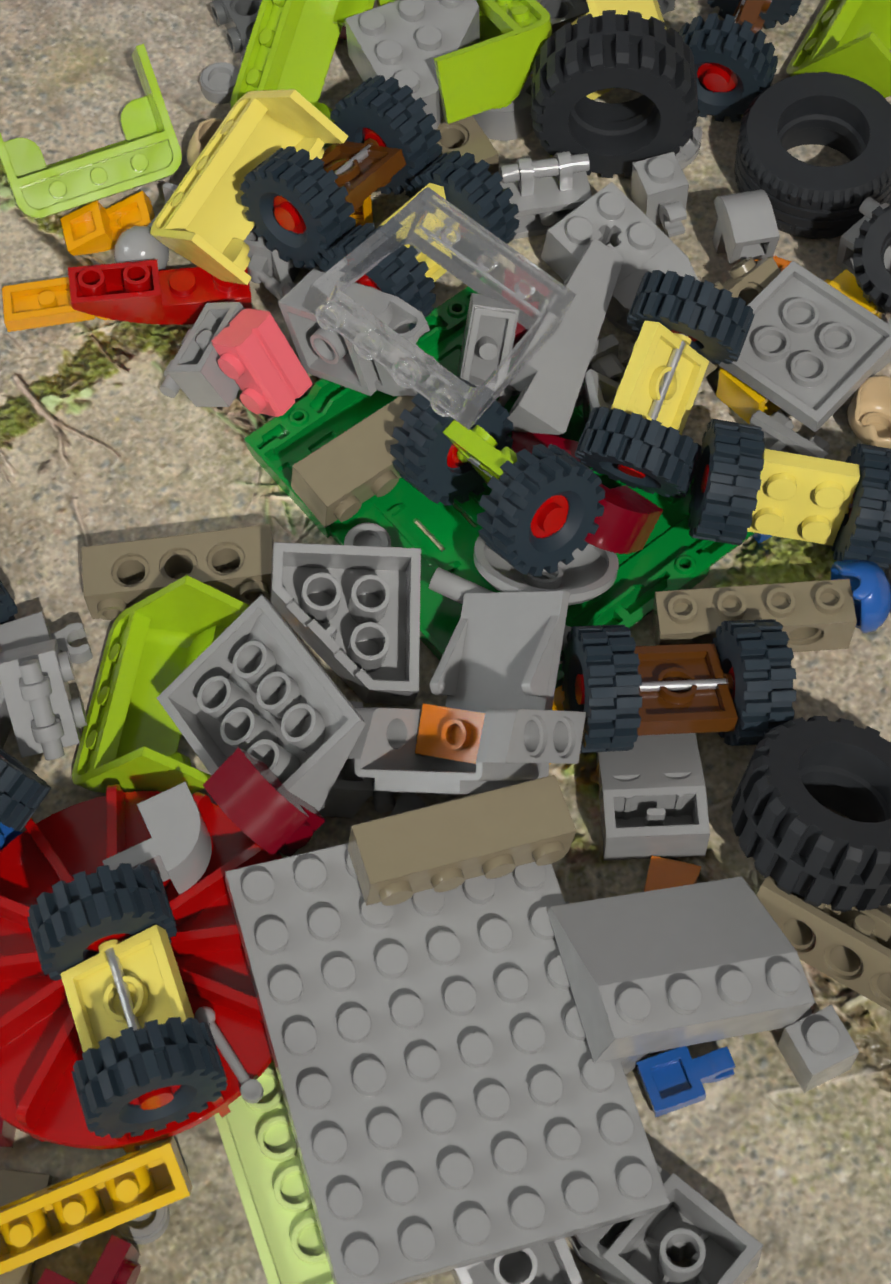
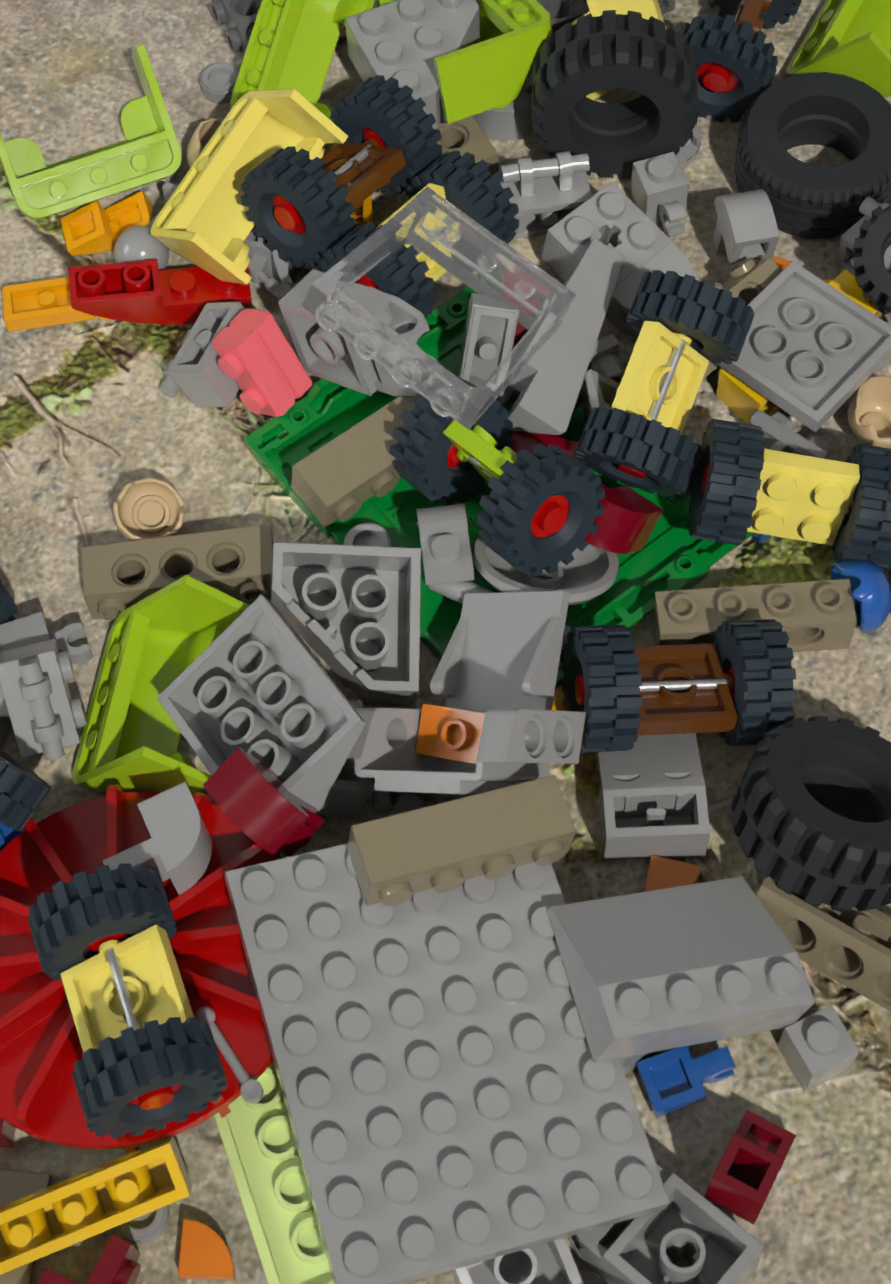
none -> tan hair [113,477,186,541]
none -> orange tile [178,1219,235,1281]
none -> light grey brick [417,504,474,586]
none -> dark red brick [704,1110,796,1225]

